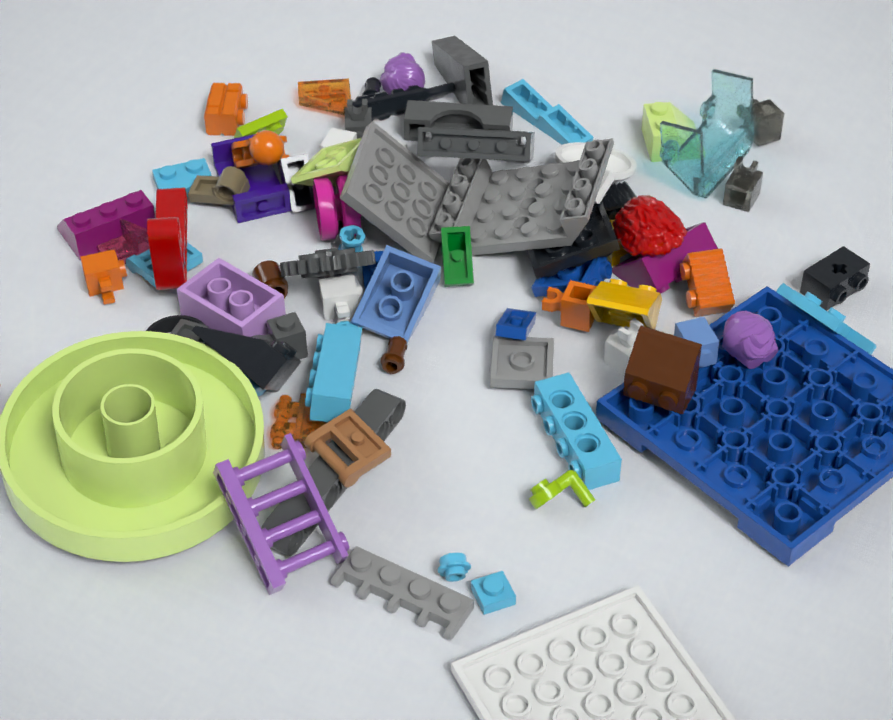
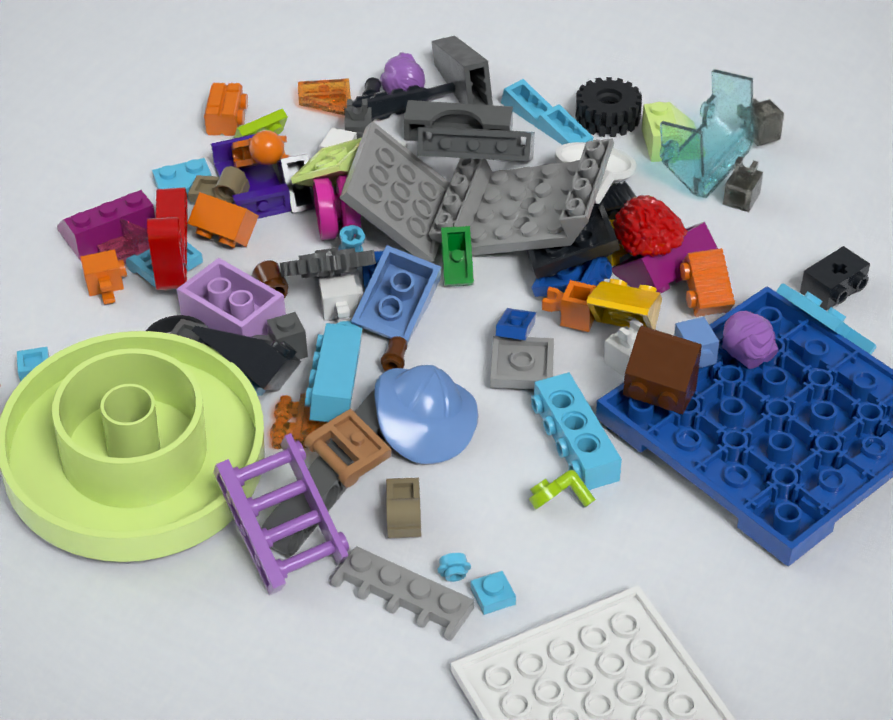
none -> medium azure plate [17,347,50,381]
none -> orange brick [187,192,259,248]
none -> medium blue piece [375,365,479,464]
none -> dark tan plate [386,477,421,538]
none -> black tyre [575,77,642,137]

